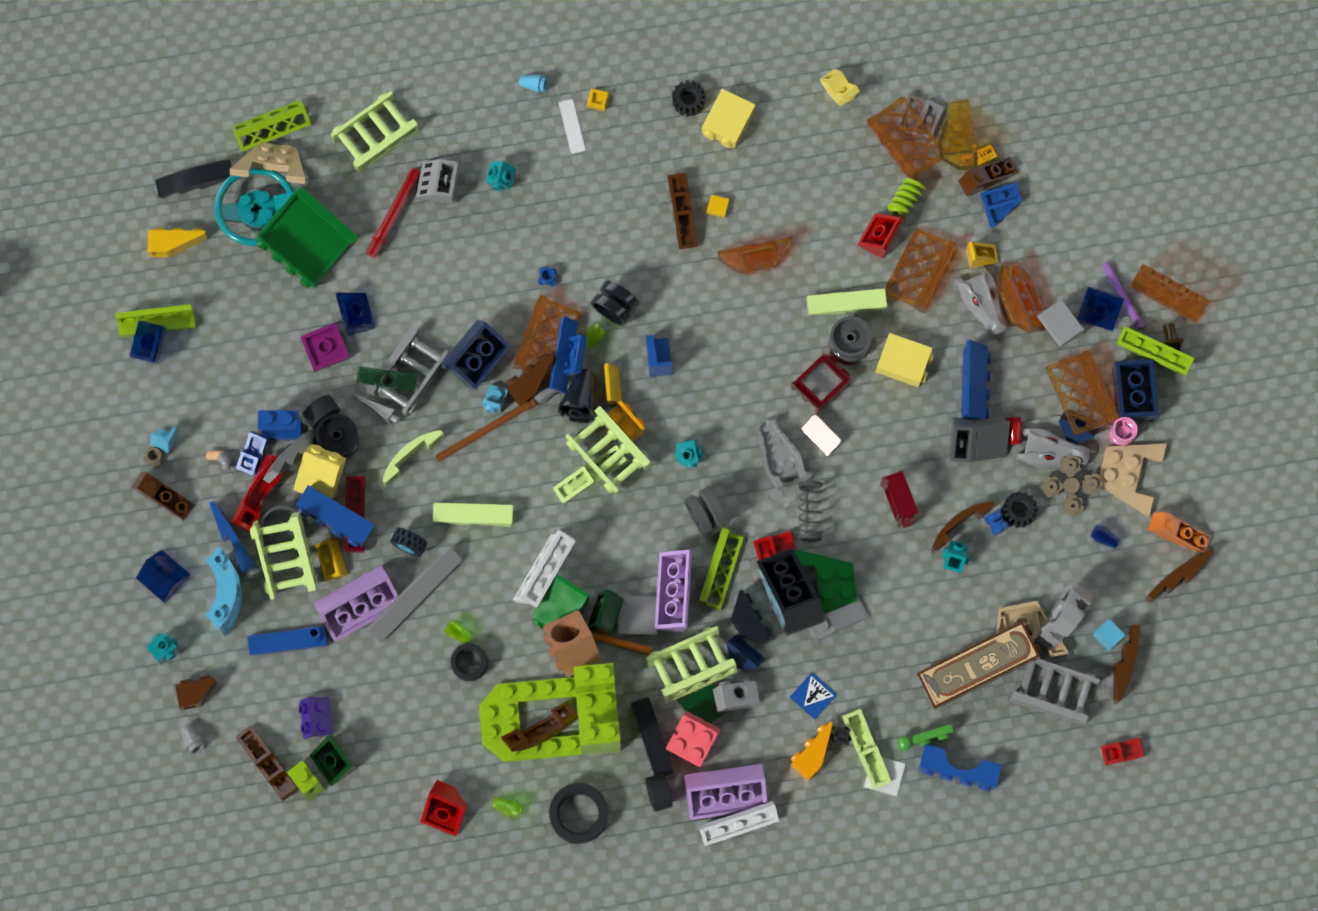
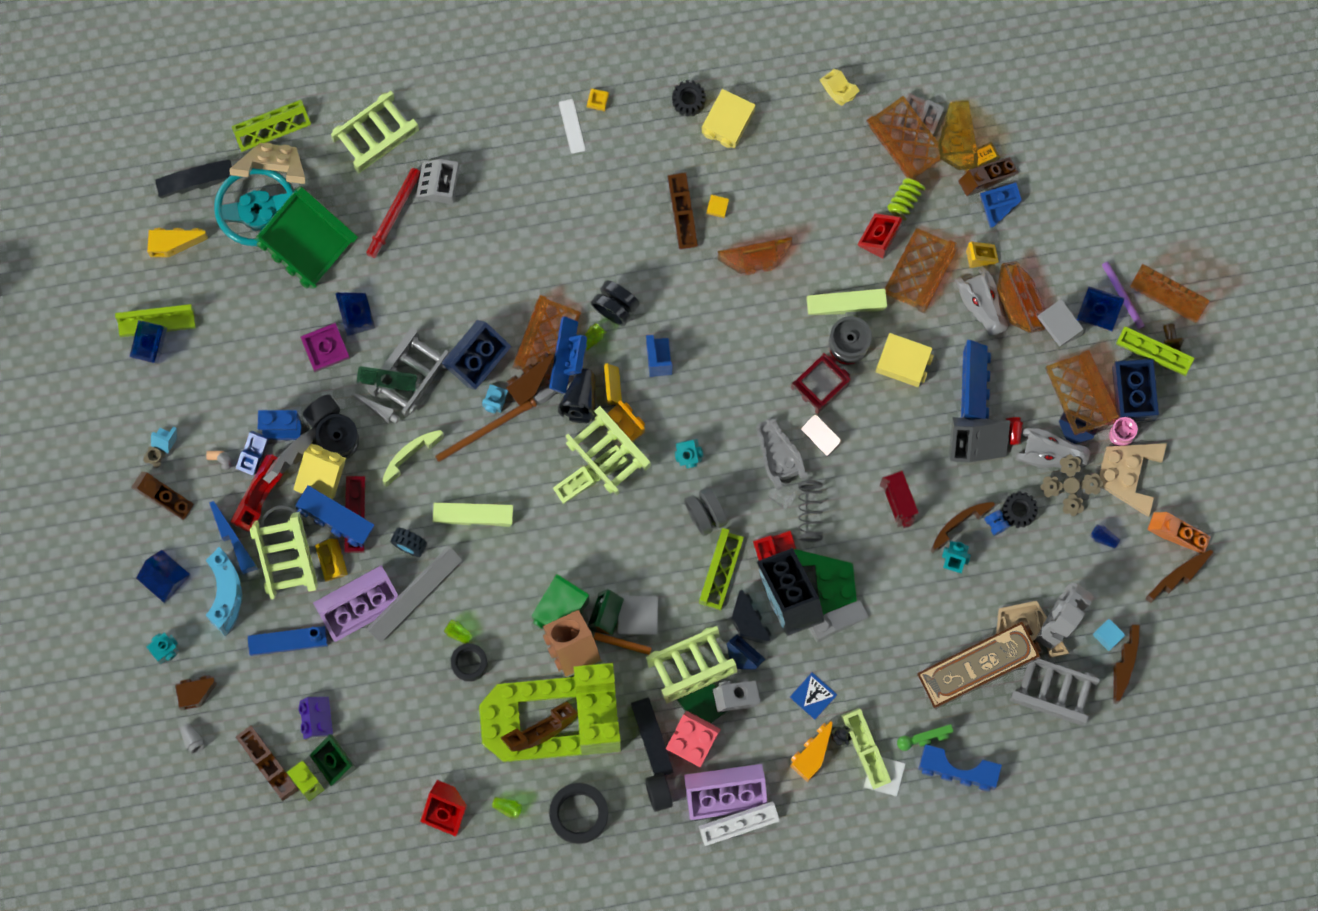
teal brick [485,161,517,192] -> none
white fence [513,530,576,607] -> none
medium azure cone [519,75,548,93] -> none
blue plate [538,267,557,286] -> none
lavender slope [655,550,692,633] -> none
red slope [1101,738,1145,766] -> none

